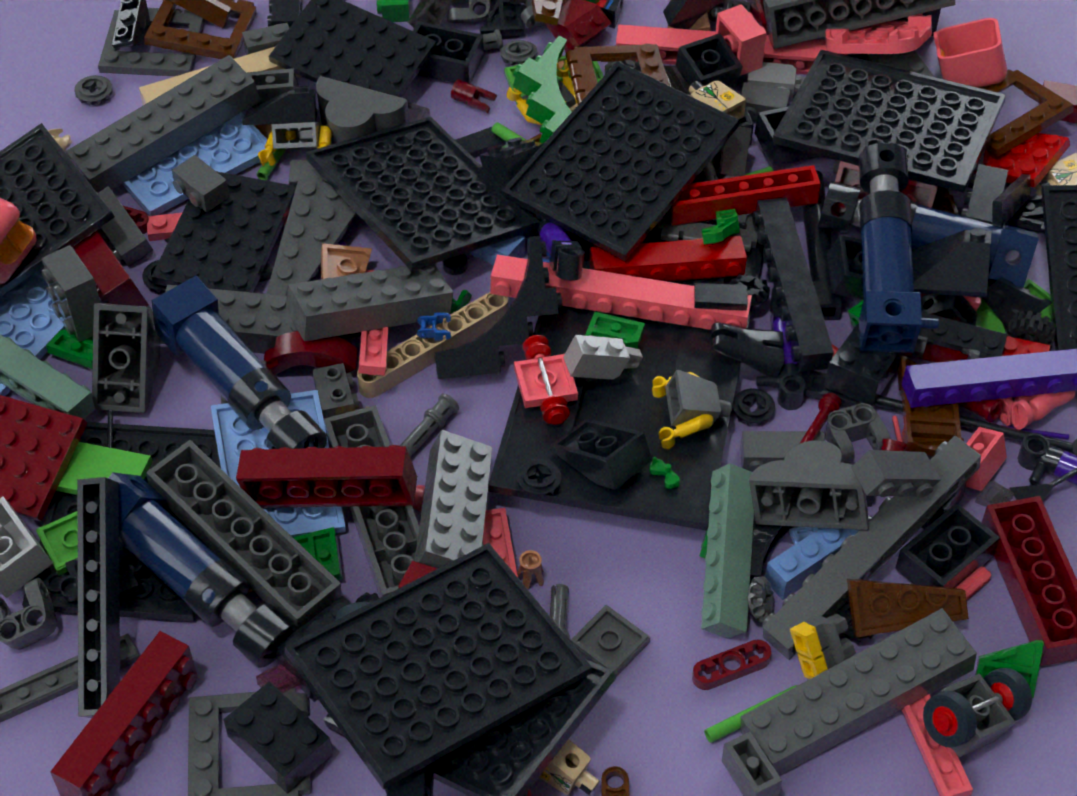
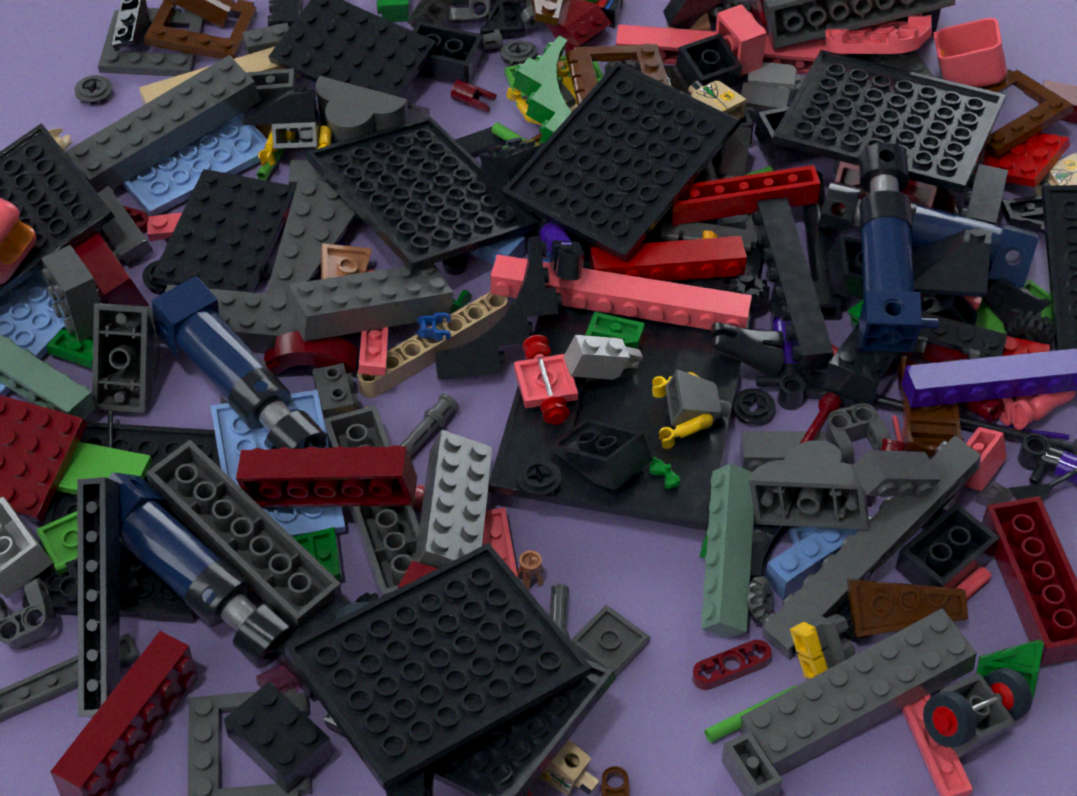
dark grey brick [172,155,230,213] -> none
black tile [694,283,748,310] -> none
green piece [701,209,740,245] -> none
black tile [992,174,1030,226] -> none

